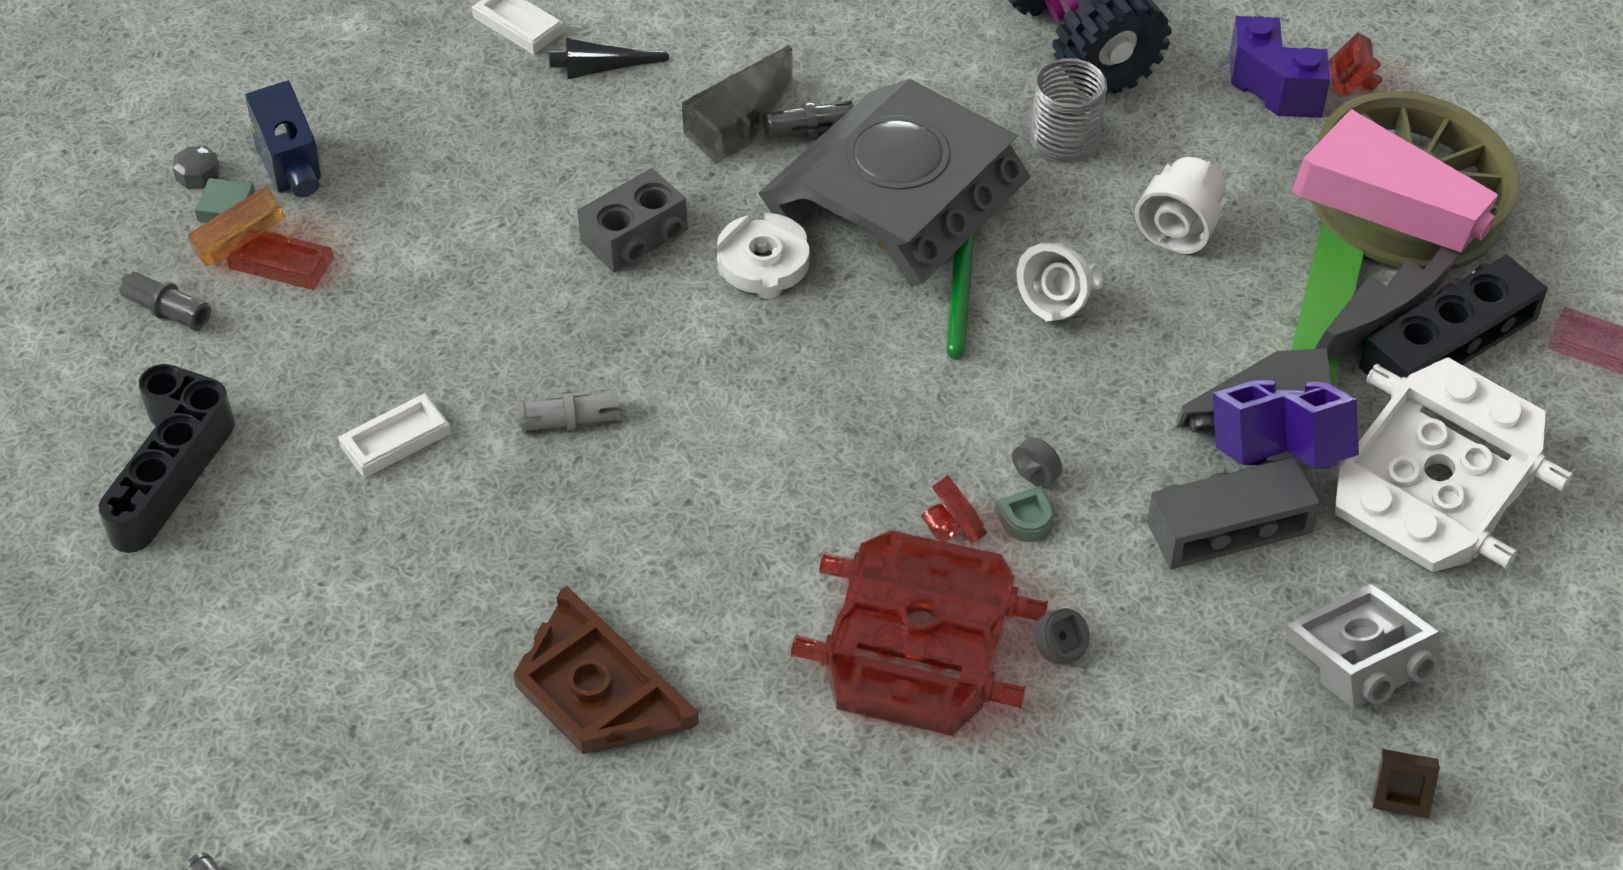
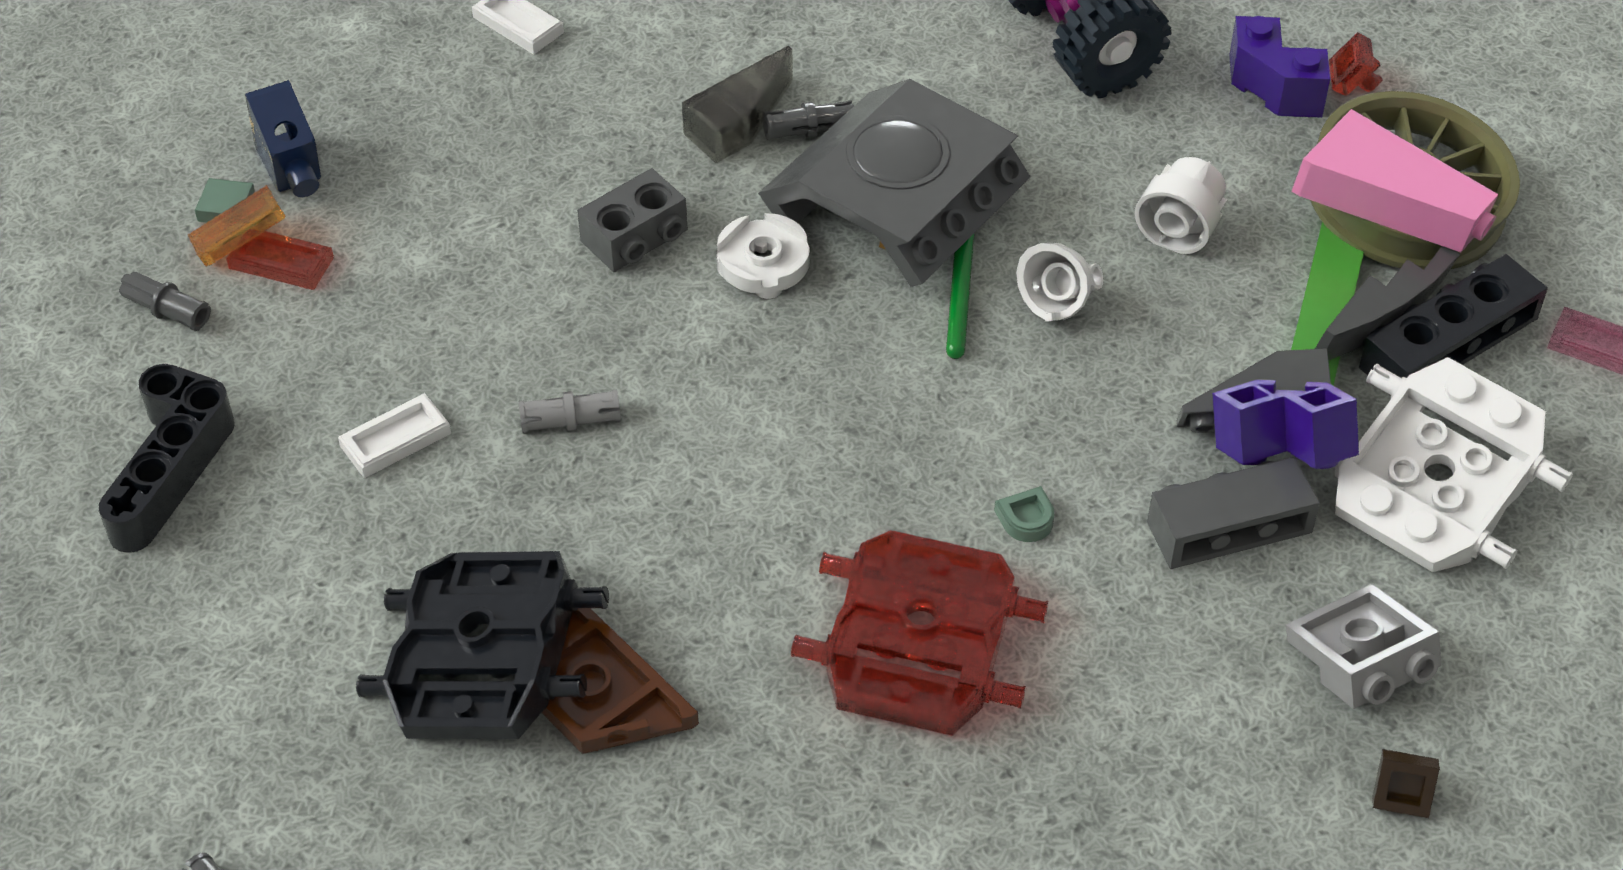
dark grey tile [173,146,220,189] -> none
black piece [548,38,669,79] -> none
clear red tile [921,475,988,544] -> none
dark grey tile [1012,437,1062,489] -> none
light grey piece [1030,58,1107,163] -> none
dark grey tile [1035,608,1090,663] -> none
none -> black piece [356,551,609,739]

